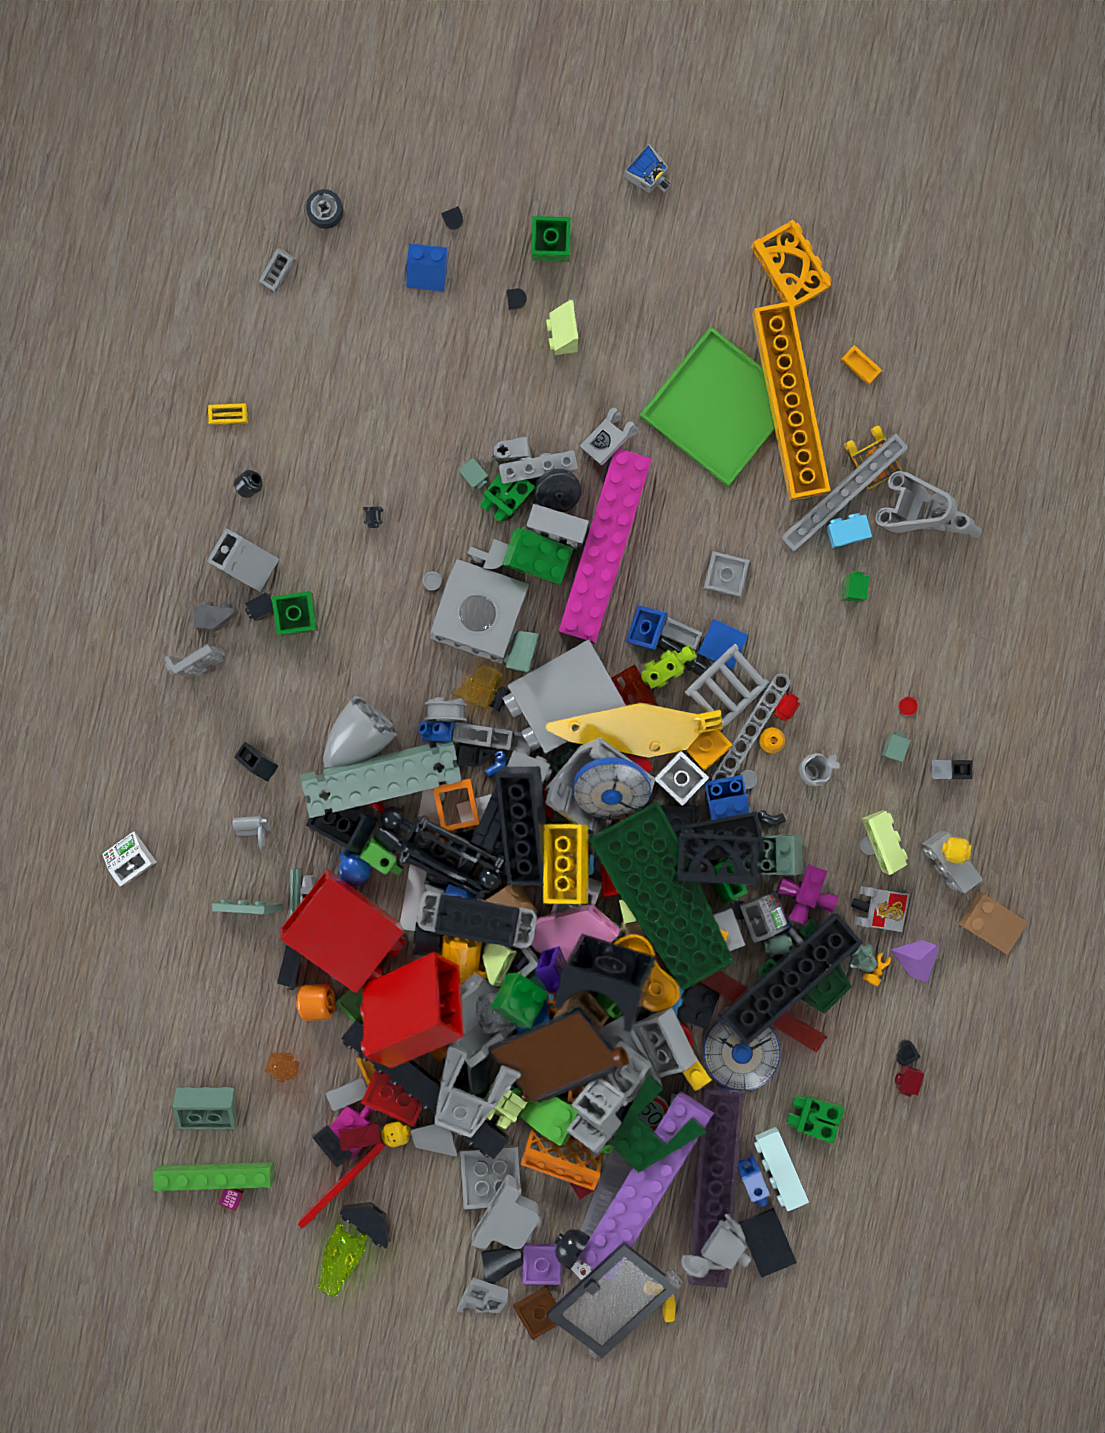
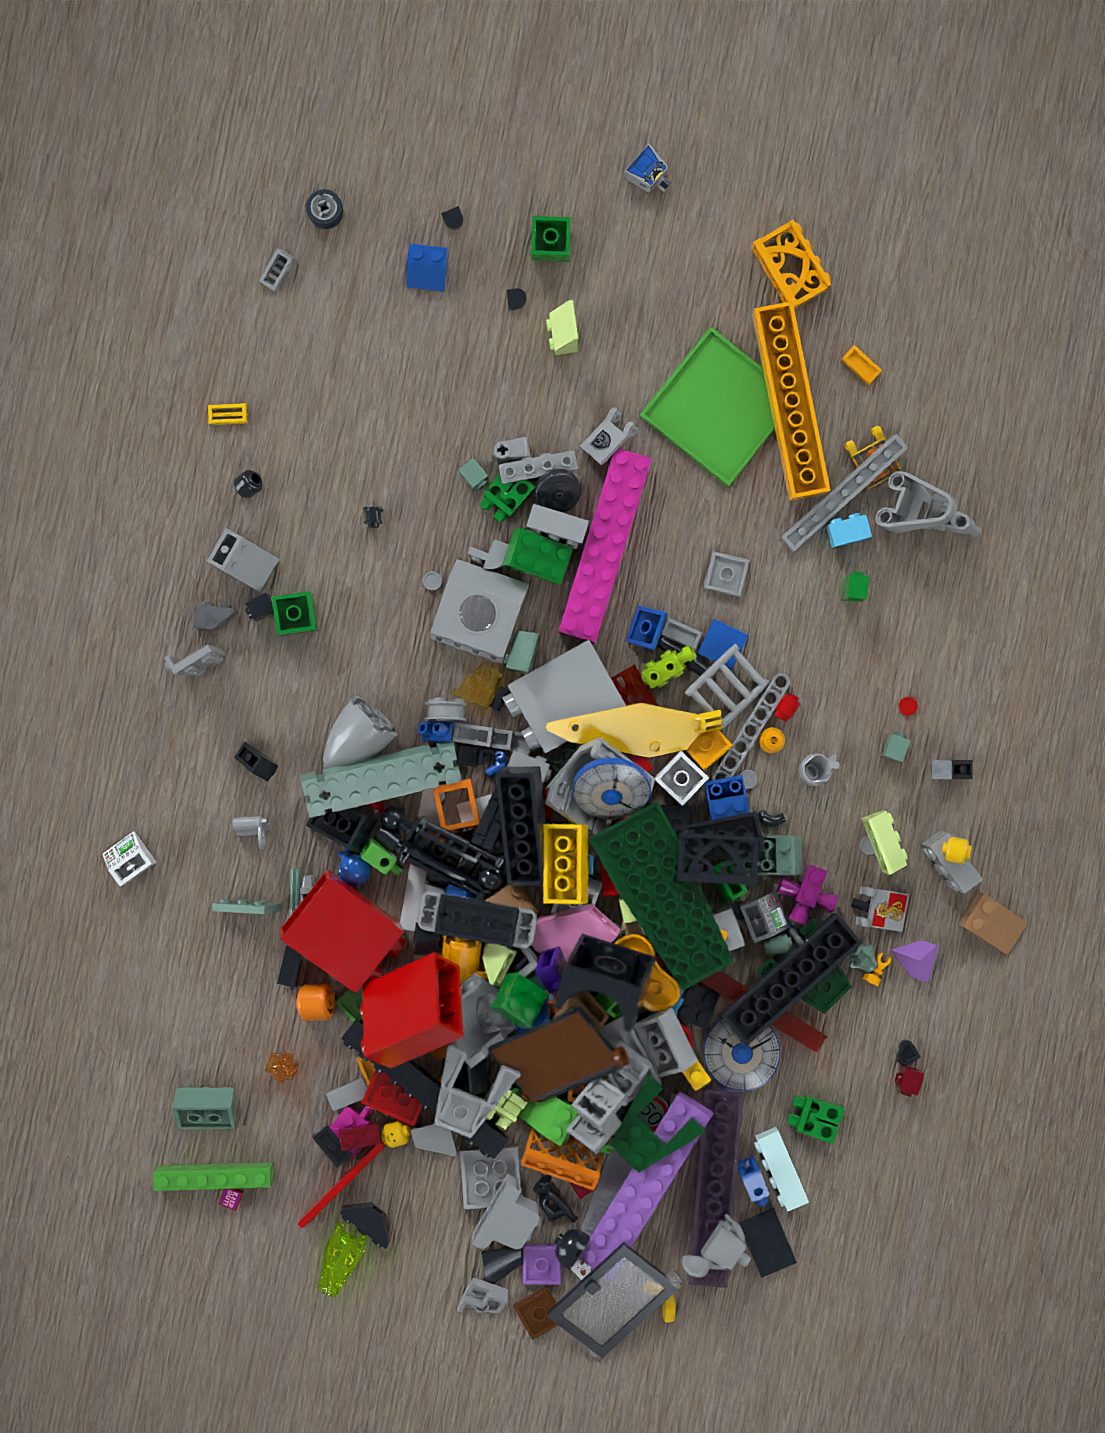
none -> black piece [533,1174,578,1223]

